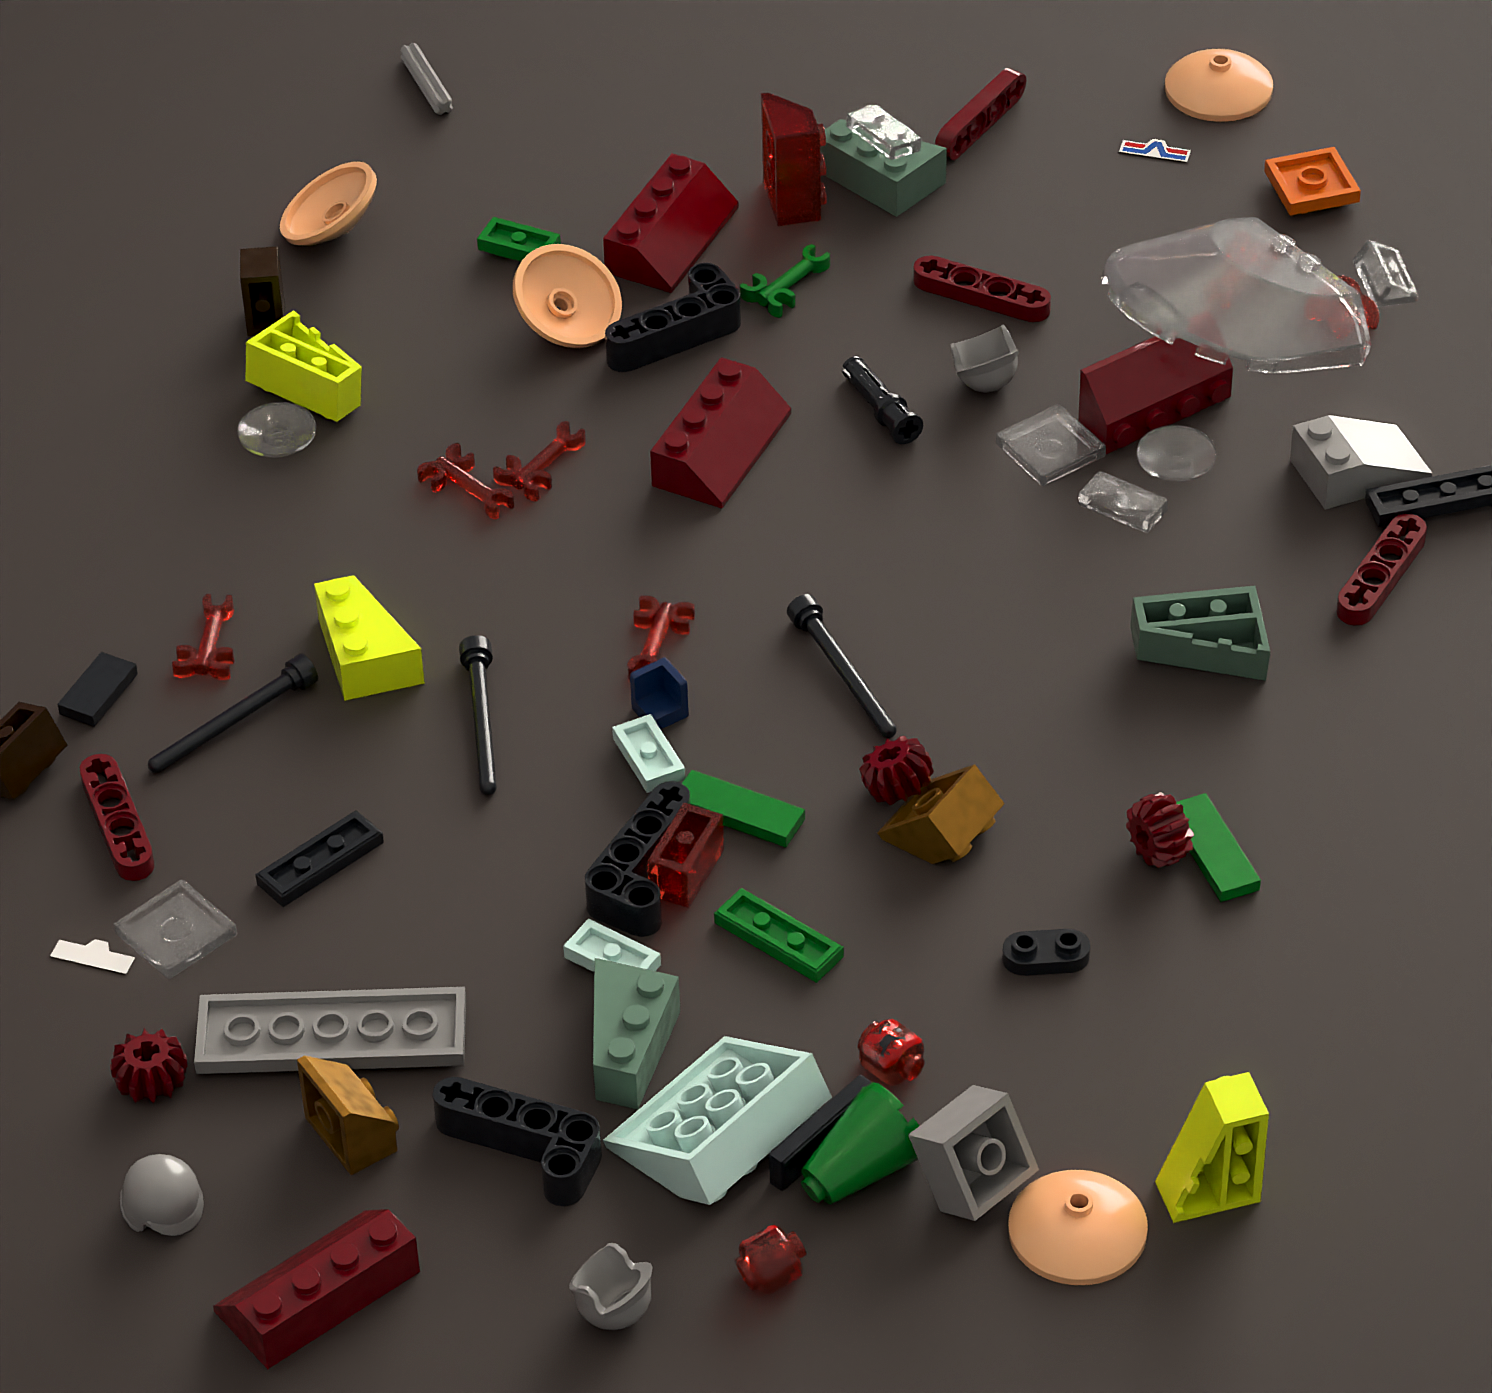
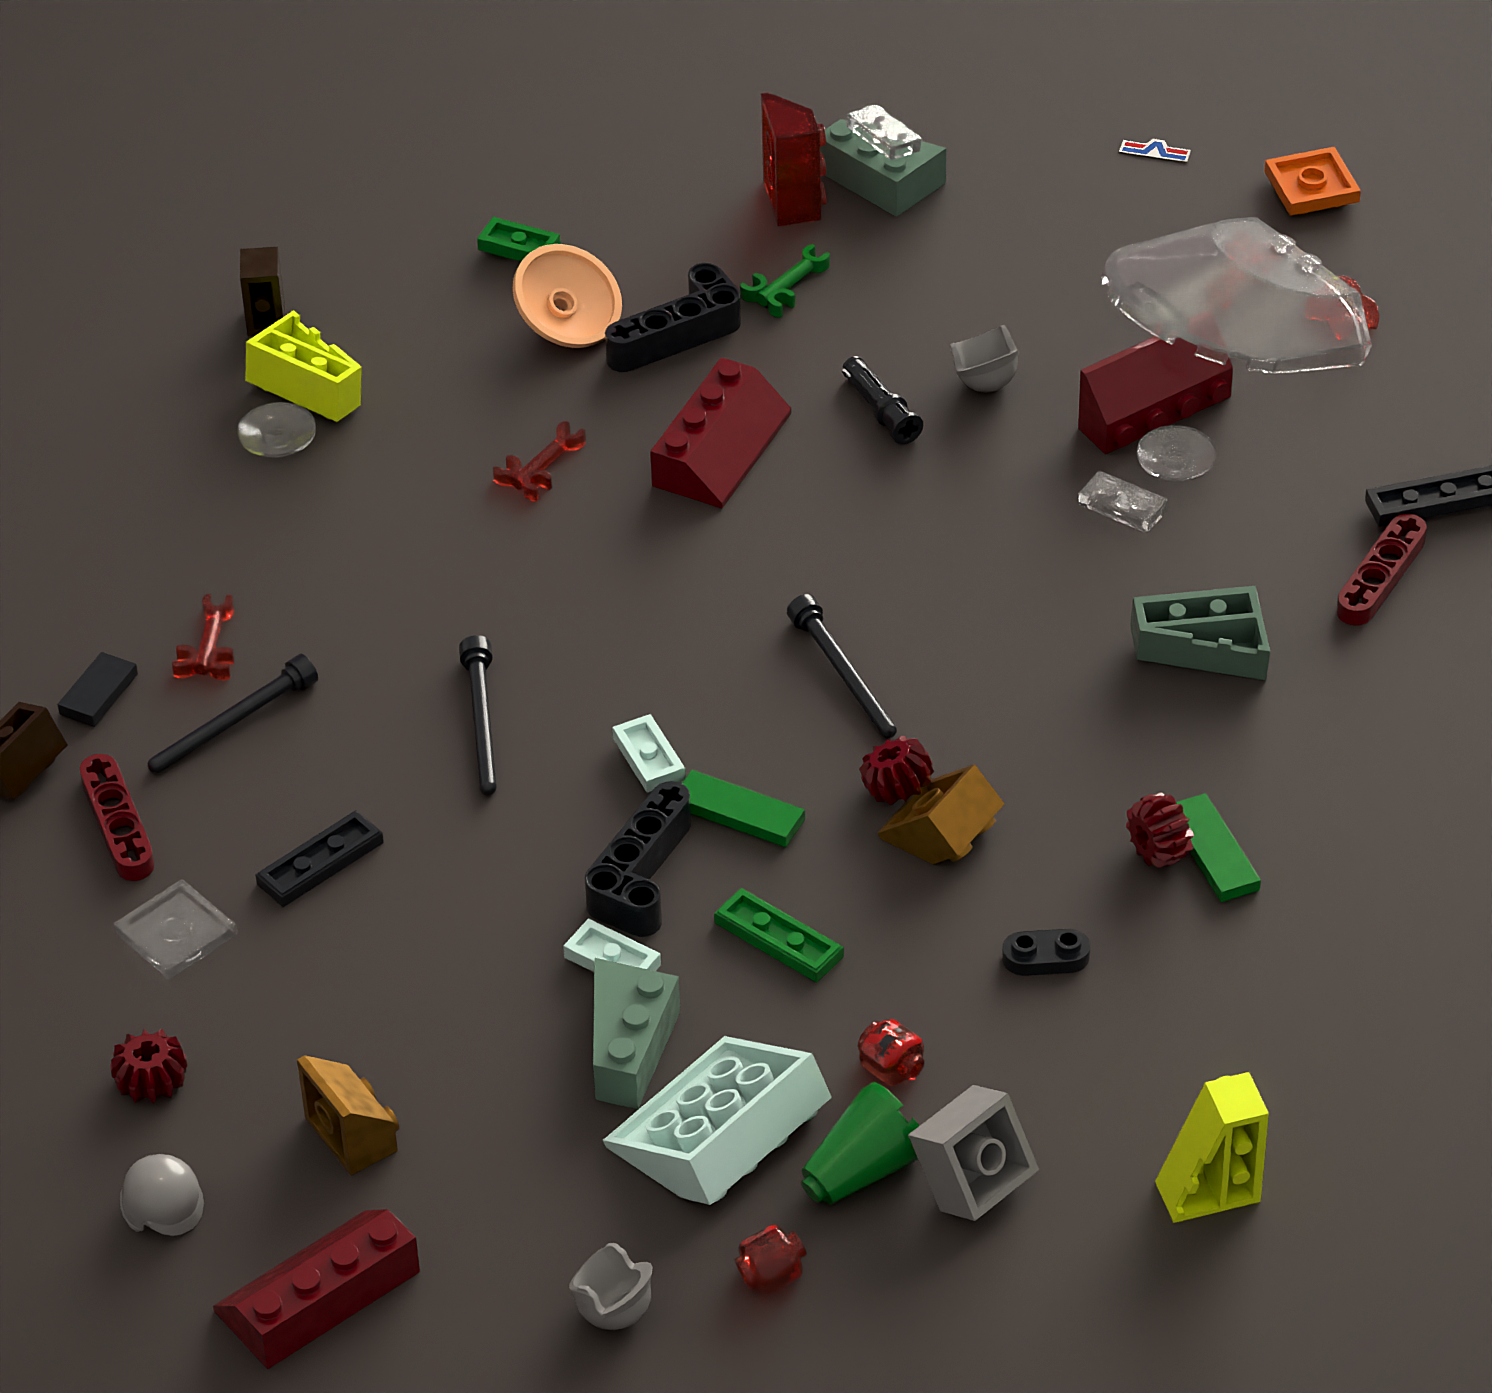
white sticker [50,939,135,974] -> none
light grey plate [194,987,466,1074] -> none
light nougat dish [280,161,377,246] -> none
neon yellow wedge [314,575,425,701] -> none
light grey axle [400,43,453,115] -> none
clear red bar [417,443,514,519] -> none
black beam [433,1077,602,1207] -> none
dark red slope [603,153,739,293] -> none
clear red bar [627,595,696,680] -> none
dark blue panel [630,657,689,730] -> none
clear red brick [648,803,724,908] -> none
black tile [769,1074,871,1191] -> none
dark red beam [913,255,1051,322] -> none
dark red beam [935,68,1027,160] -> none
clear tile [996,404,1106,486] -> none
light nougat dish [1008,1170,1148,1285] -> none
light nougat dish [1165,49,1273,122] -> none
light grey slope [1290,415,1433,510] -> none
clear slope [1353,240,1419,307] -> none

